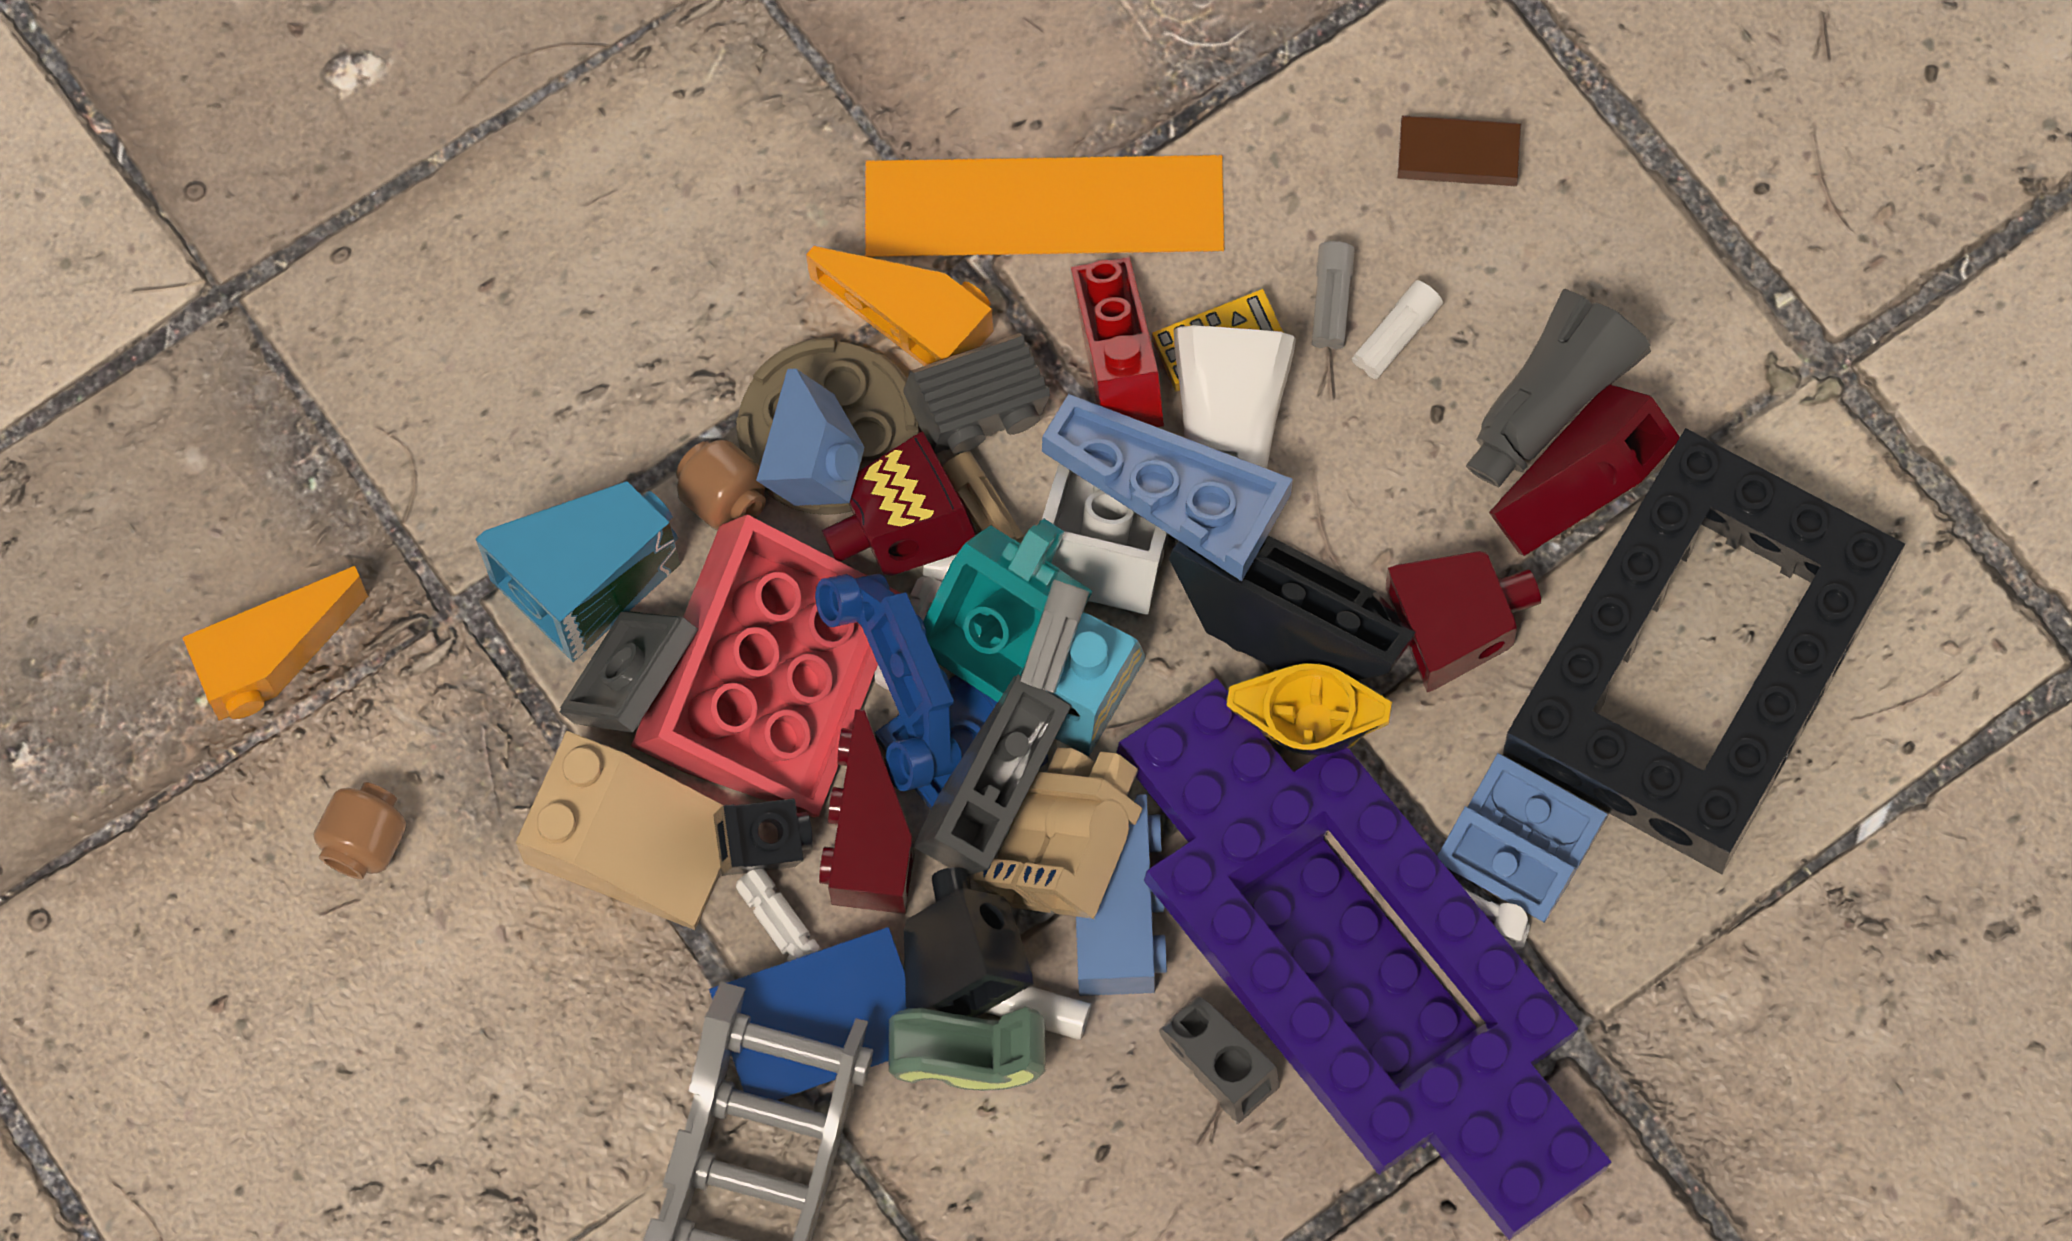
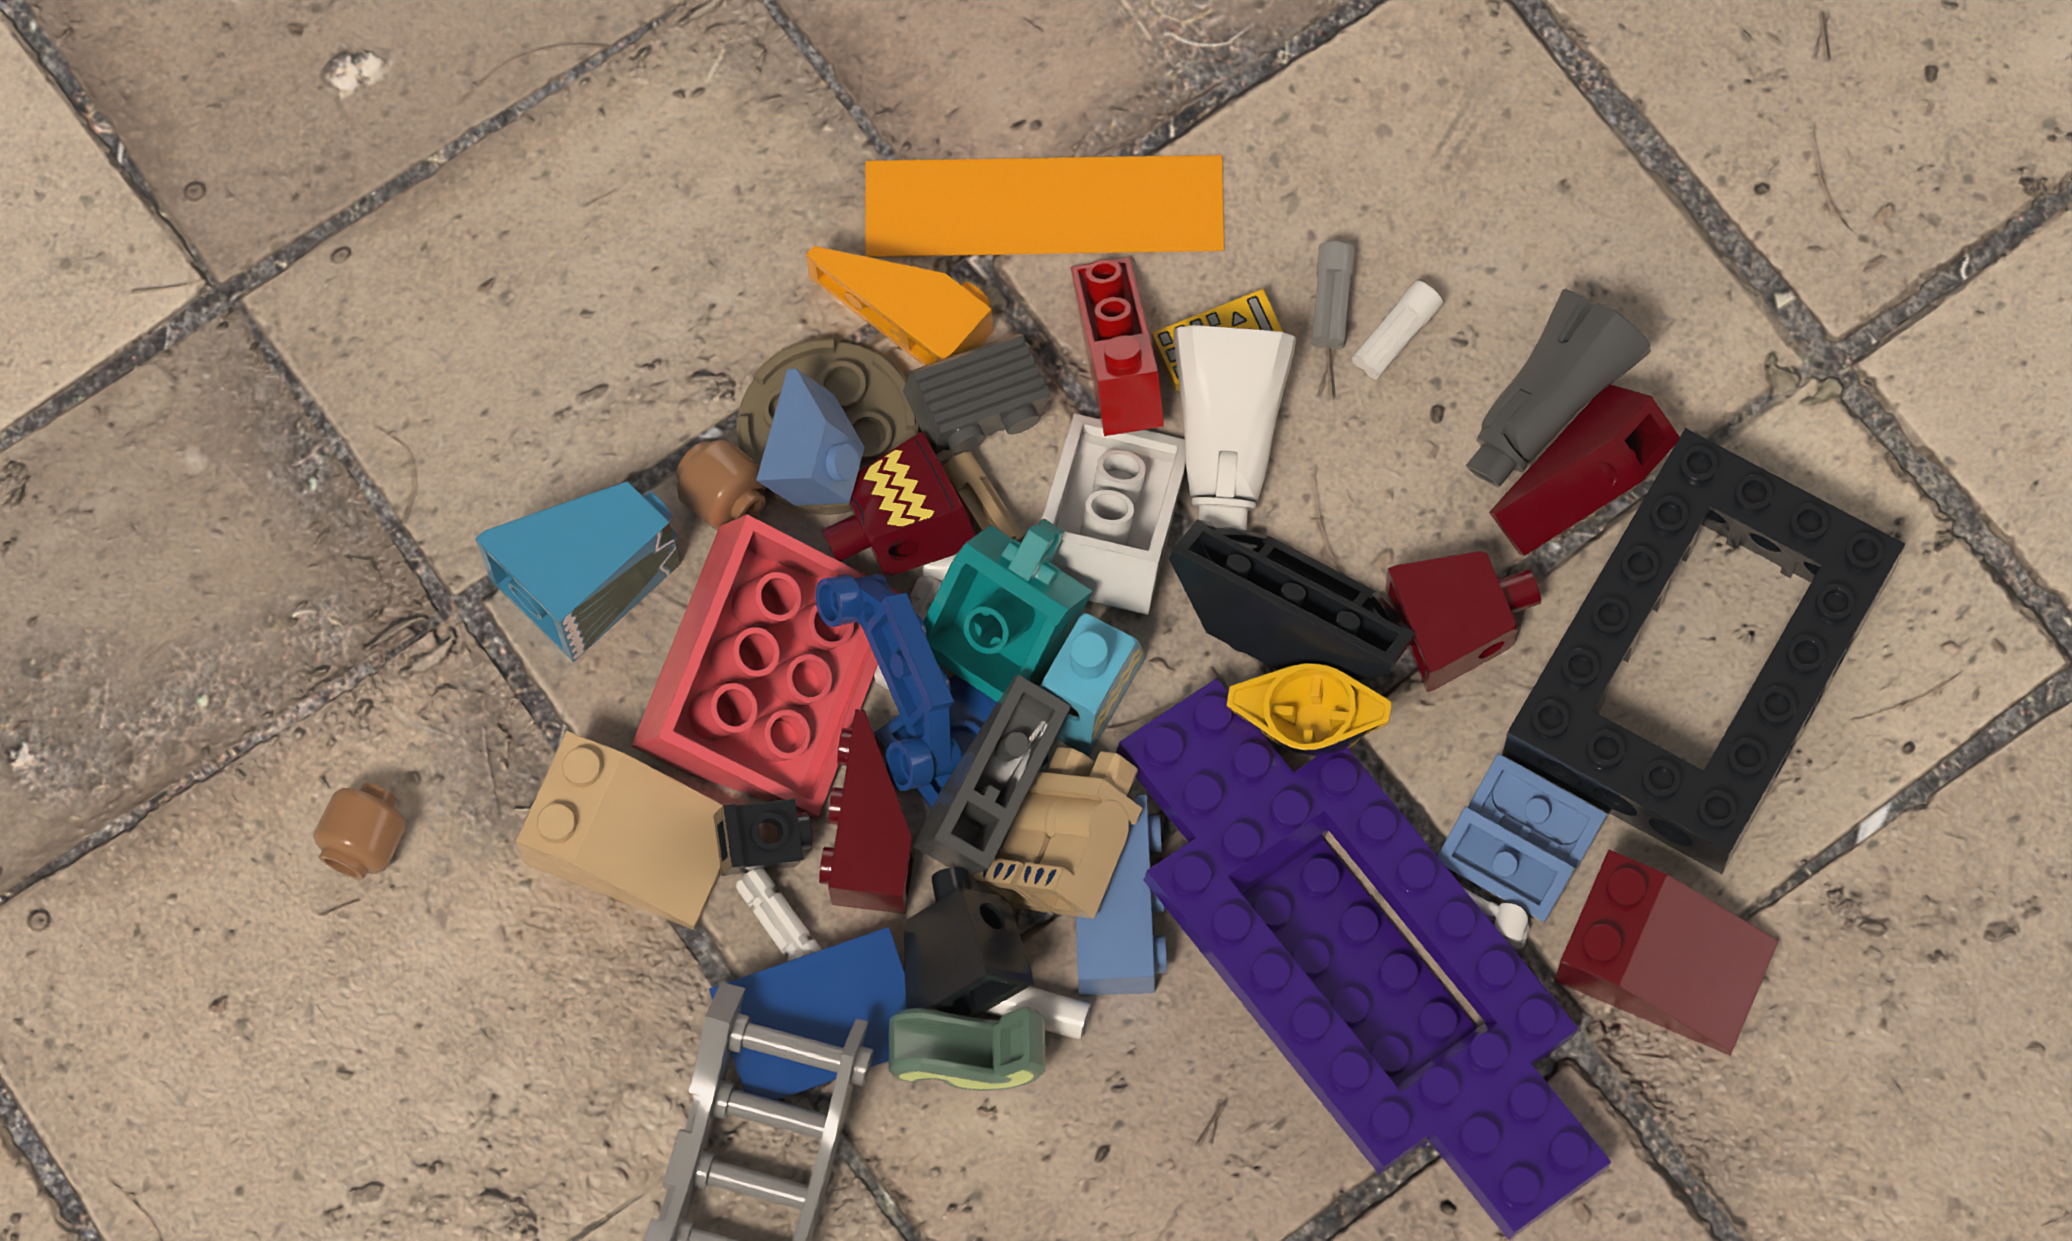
light orange slope [182,566,368,721] -> none
dark grey tile [559,611,699,733] -> none
light grey piece [1020,580,1090,693] -> none
medium blue wing [1042,394,1293,581] -> none
dark grey leg [1159,996,1280,1124] -> none
reddish brown tile [1397,116,1521,187] -> none
none -> dark red slope [1555,849,1779,1056]

